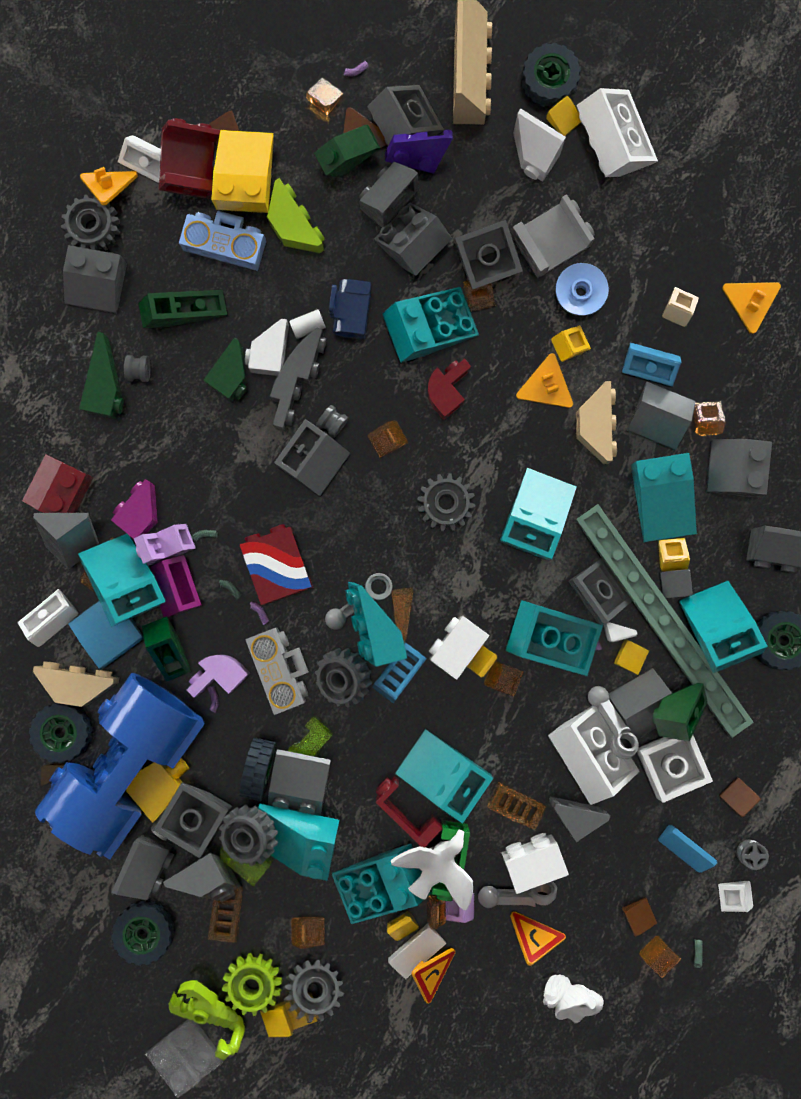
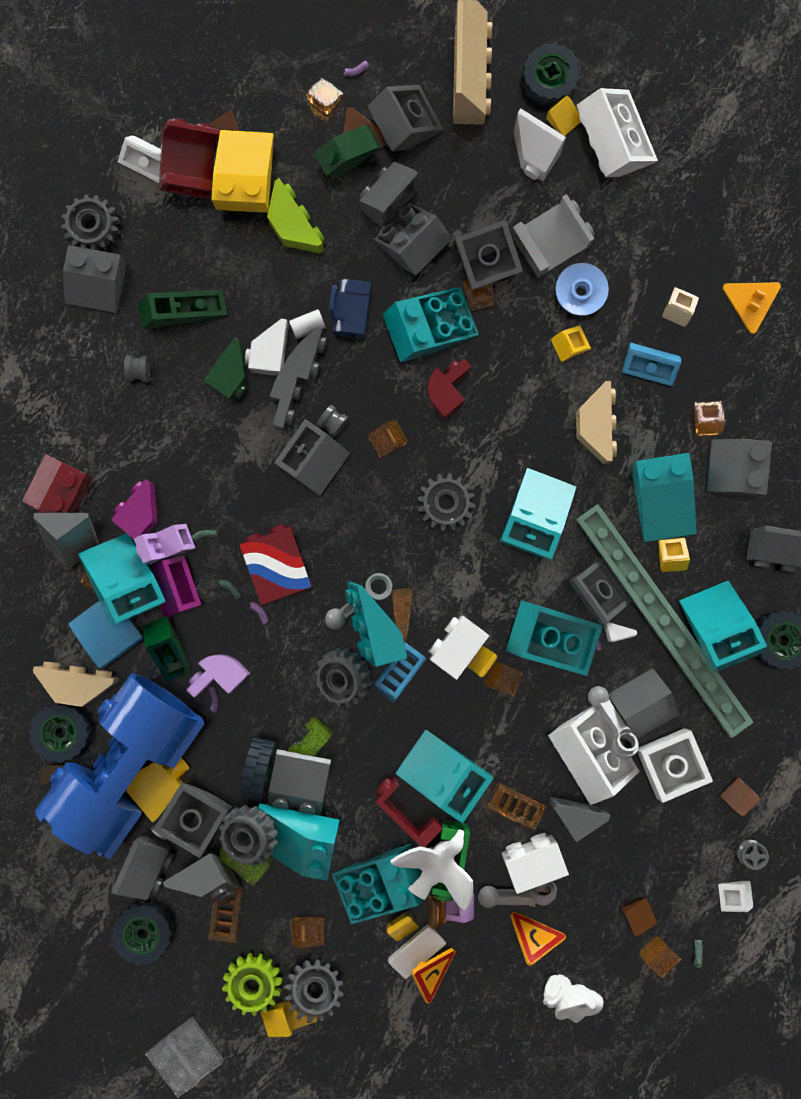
white slope [18,589,78,647] -> none
dark green slope [79,332,124,420] -> none
light orange piece [80,167,138,205] -> none
lime animal [169,980,245,1061] -> none
light blue piece [179,211,266,271] -> none
light grey piece [245,628,309,715] -> none
dark purple wing [385,130,453,173] -> none
light orange piece [516,353,573,408] -> none
yellow slope [614,640,649,675] -> none
dark grey slope [627,382,696,450] -> none
dark green slope [653,683,708,742] -> none
dark azure slope [658,825,717,872] -> none
dark grey slope [660,569,693,598] -> none

